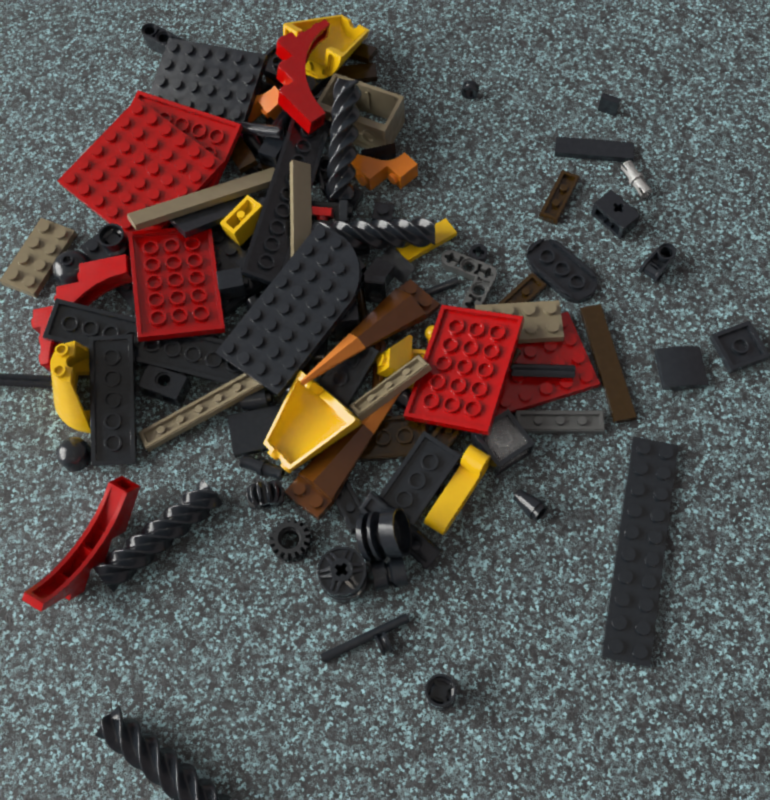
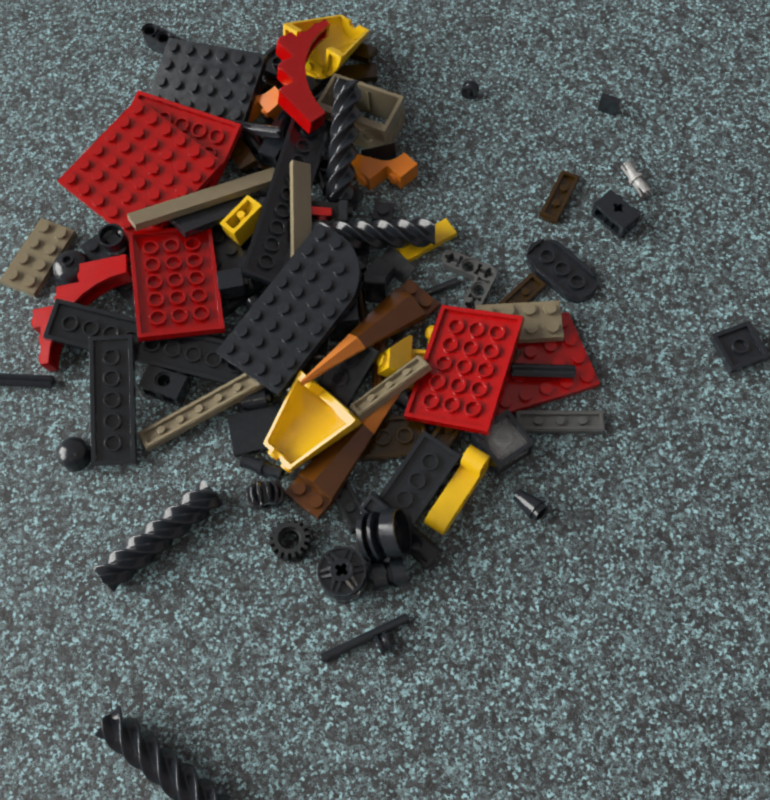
red arch [22,476,140,612] -> none
yellow cone [50,341,91,433] -> none
black wheel [425,674,457,711] -> none
black bush [469,244,488,263] -> none
black tile [554,137,634,162] -> none
dark brown tile [579,304,637,424] -> none
black plate [600,437,678,668] -> none
black piece [638,243,676,284] -> none
black slope [654,346,709,391] -> none

